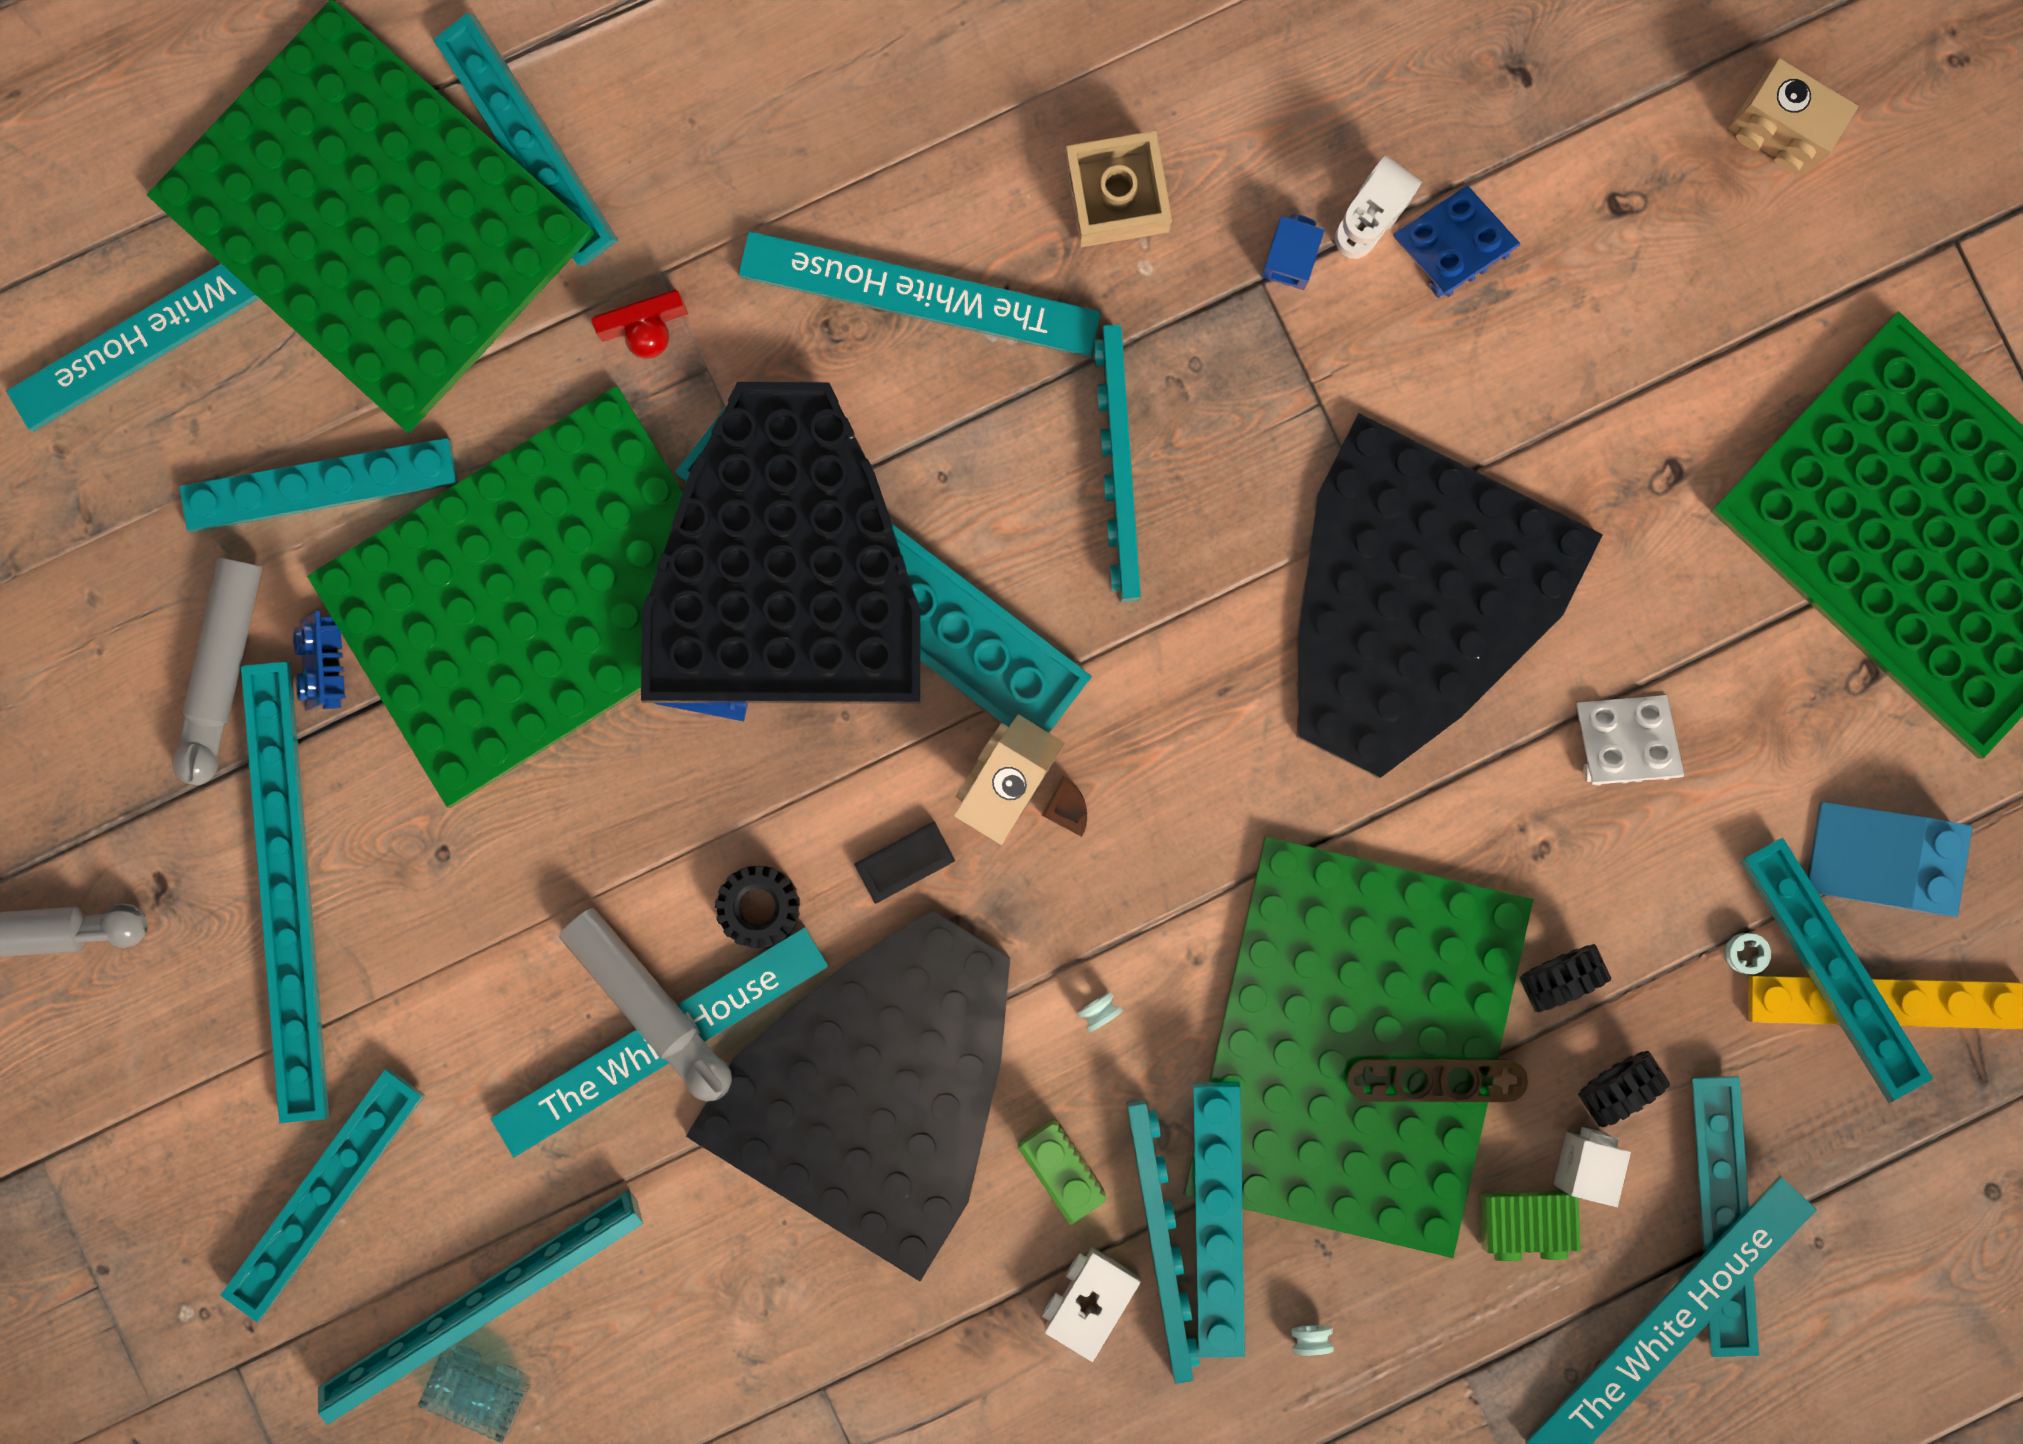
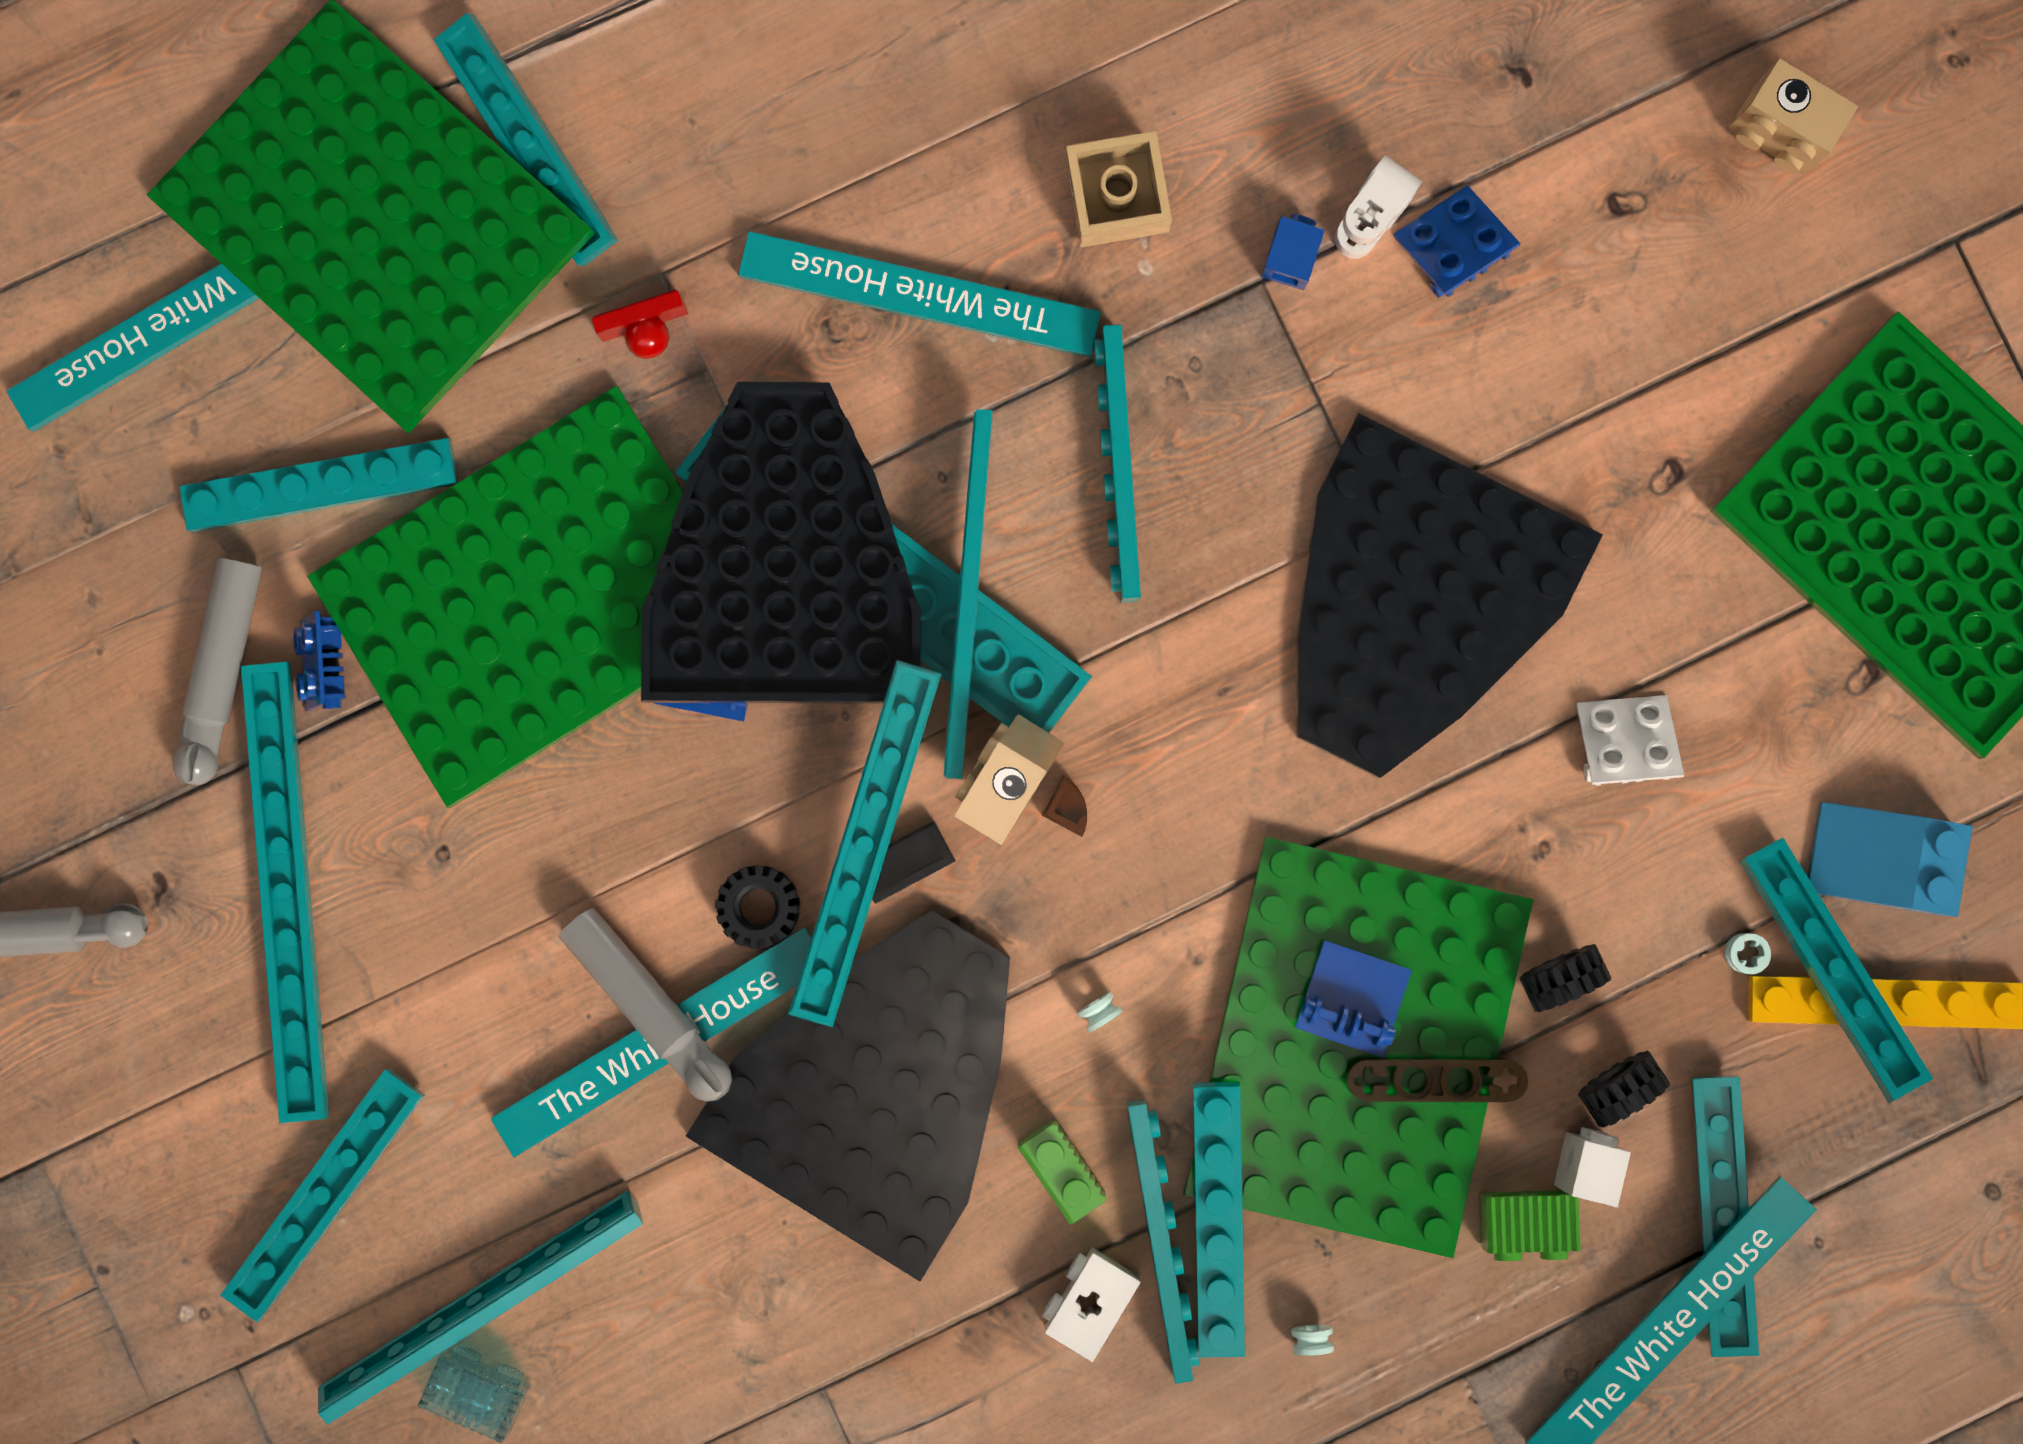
none -> teal tile [788,660,941,1027]
none -> teal tile [943,409,993,780]
none -> blue hinge [1295,940,1412,1058]

